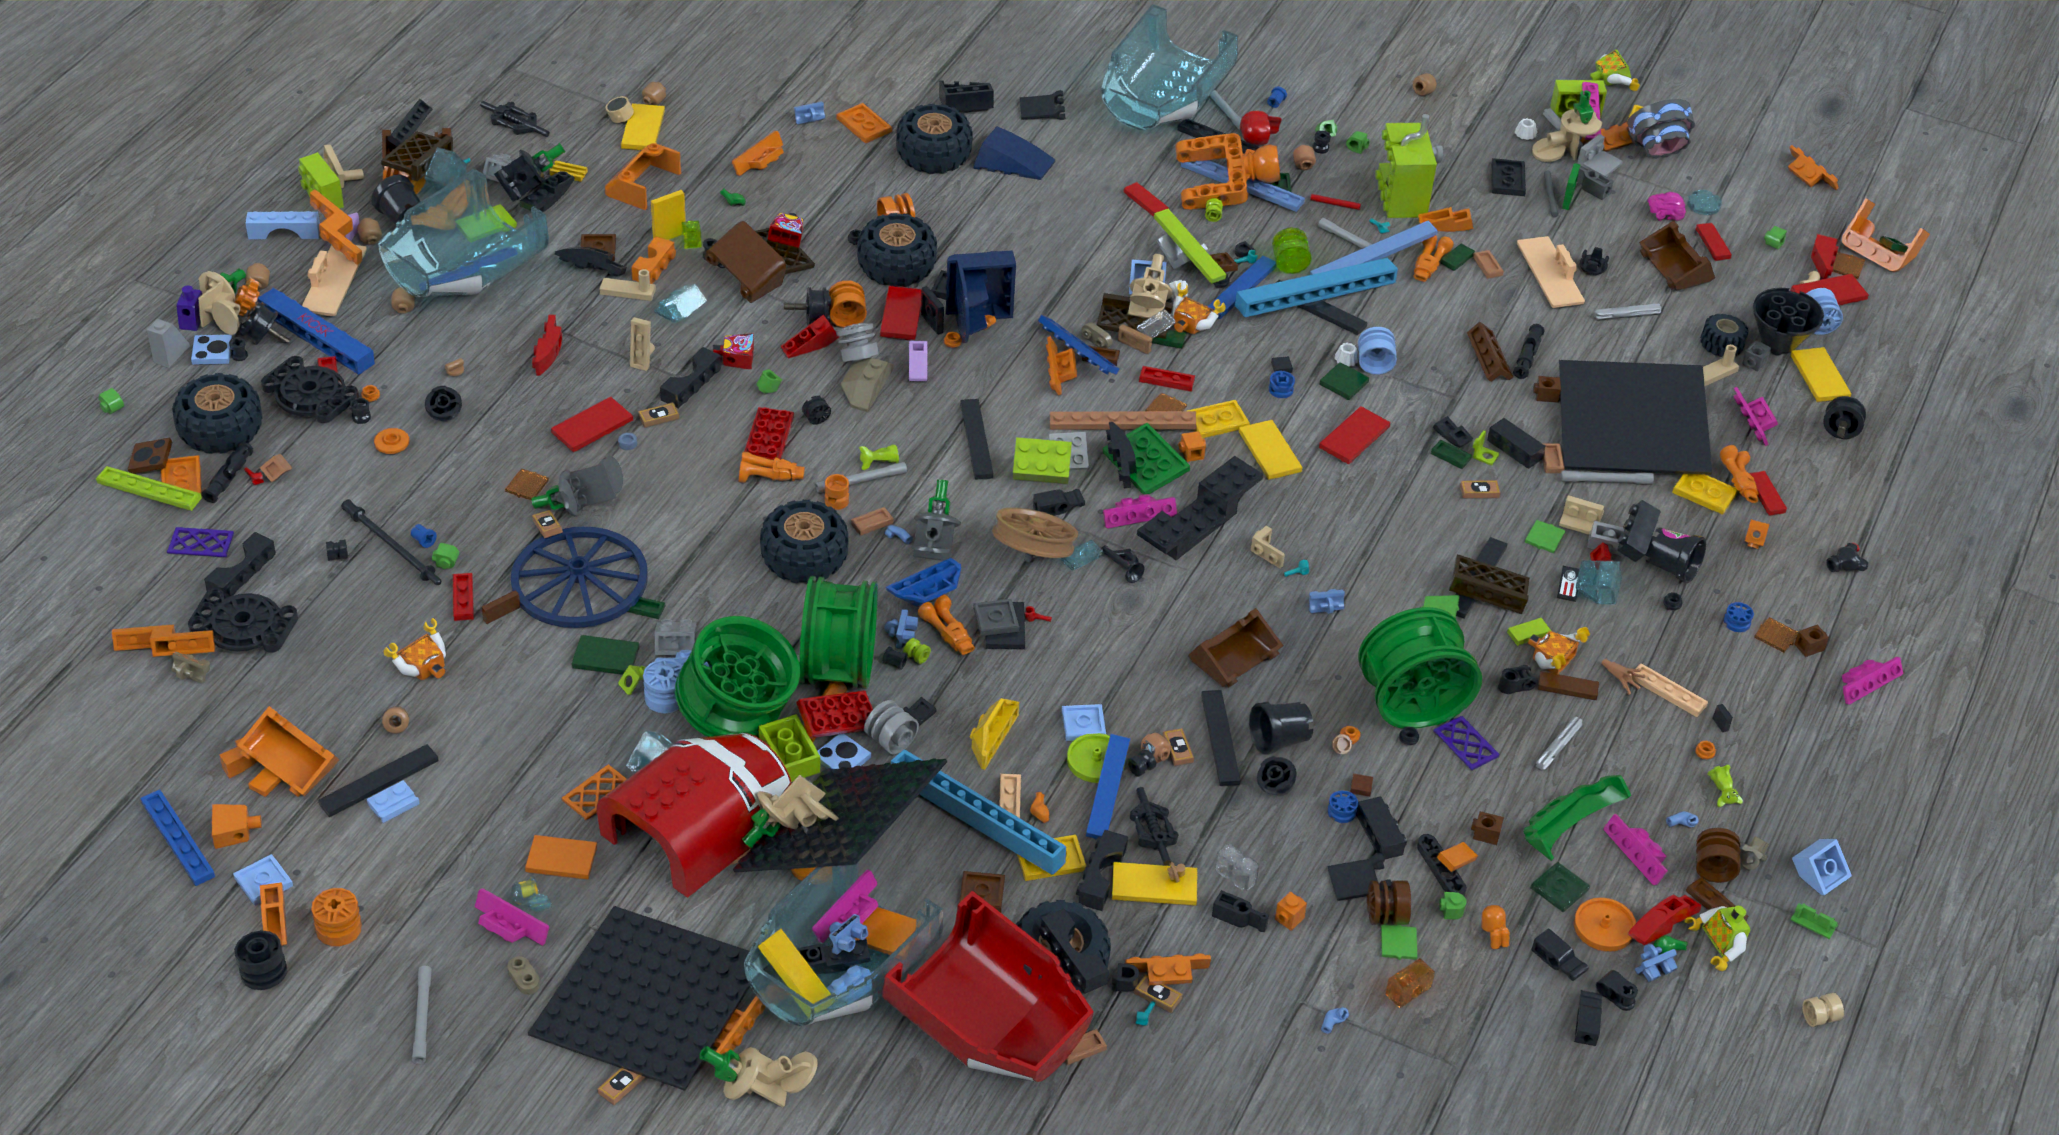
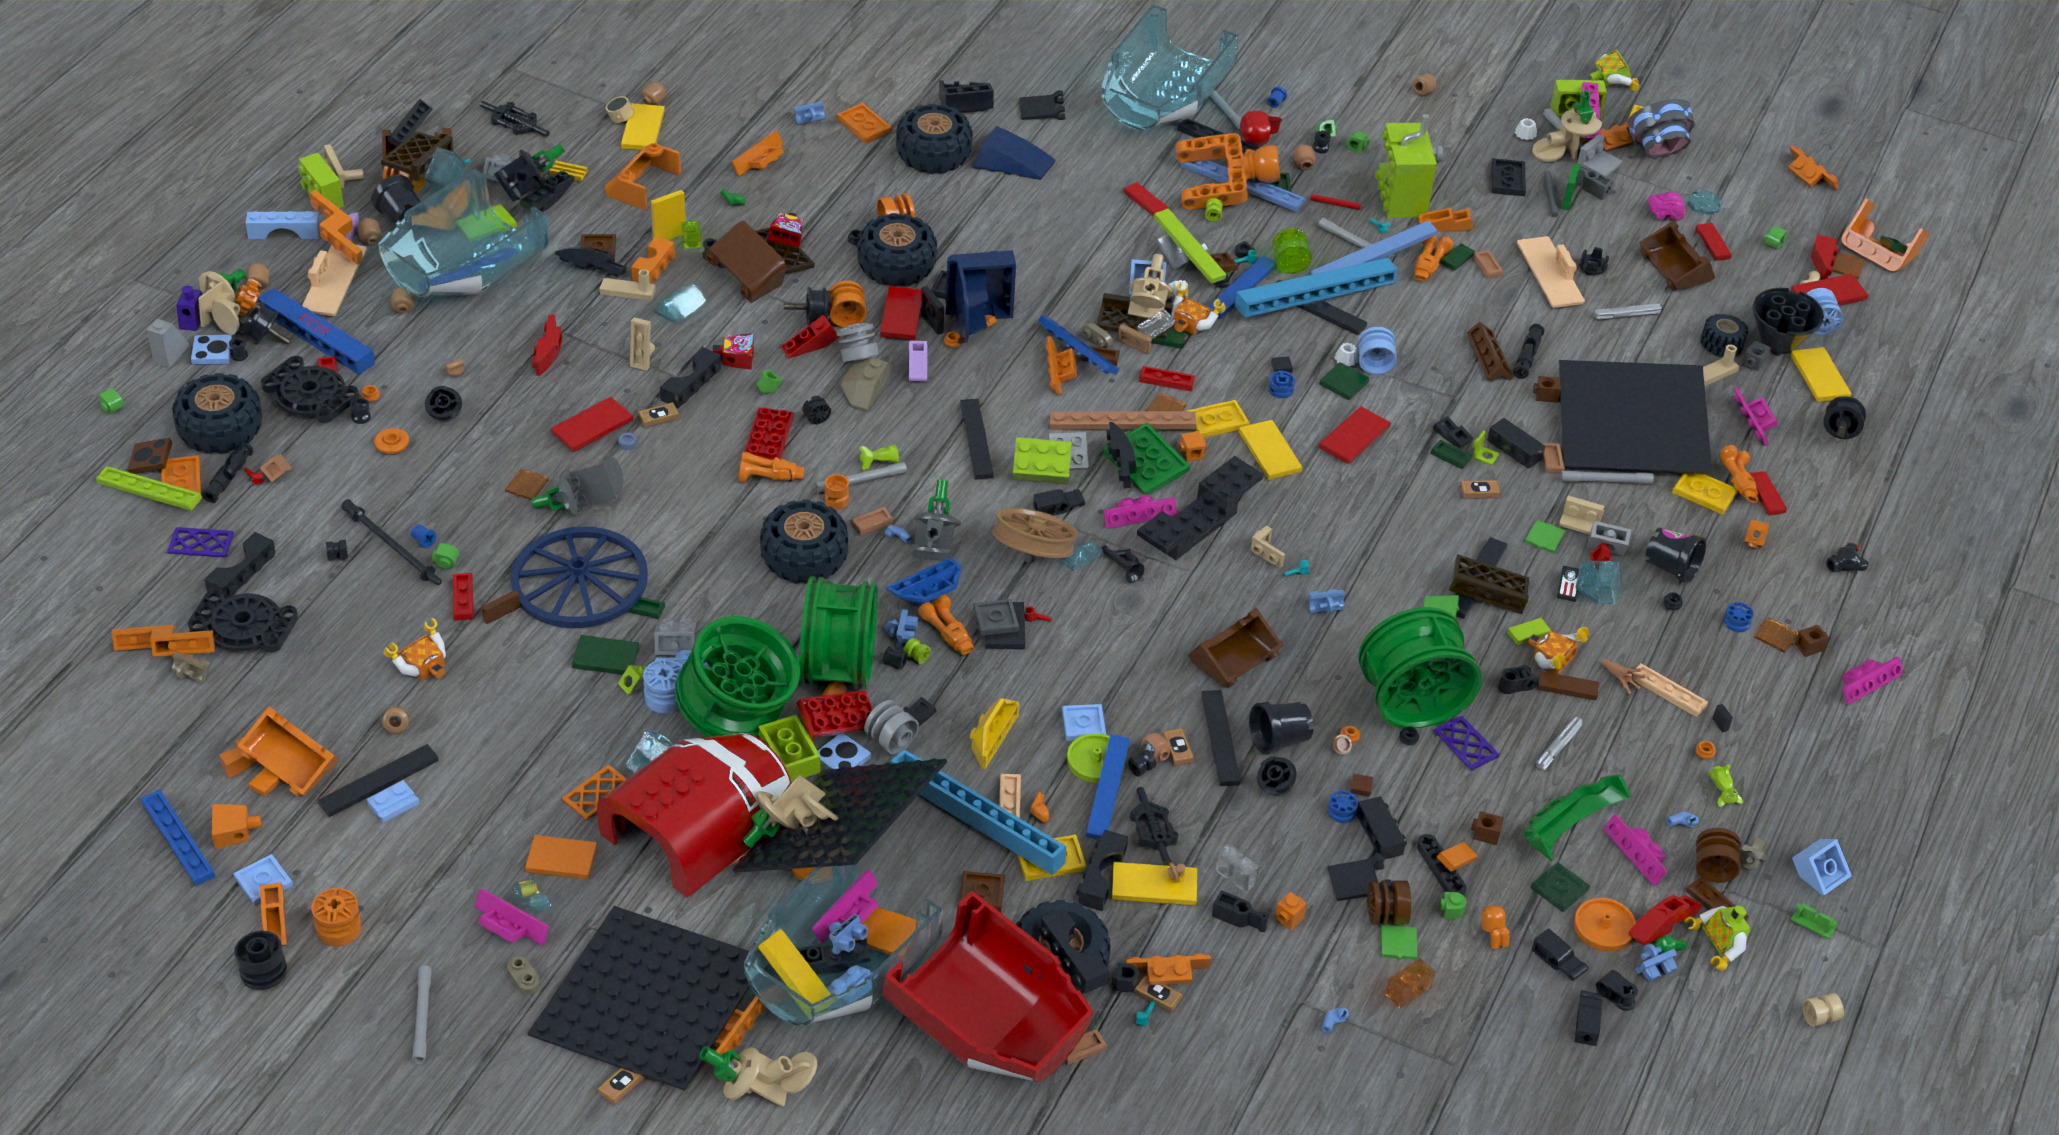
nougat tile [532,510,563,538] -> none
black brick [1617,500,1661,562] -> none

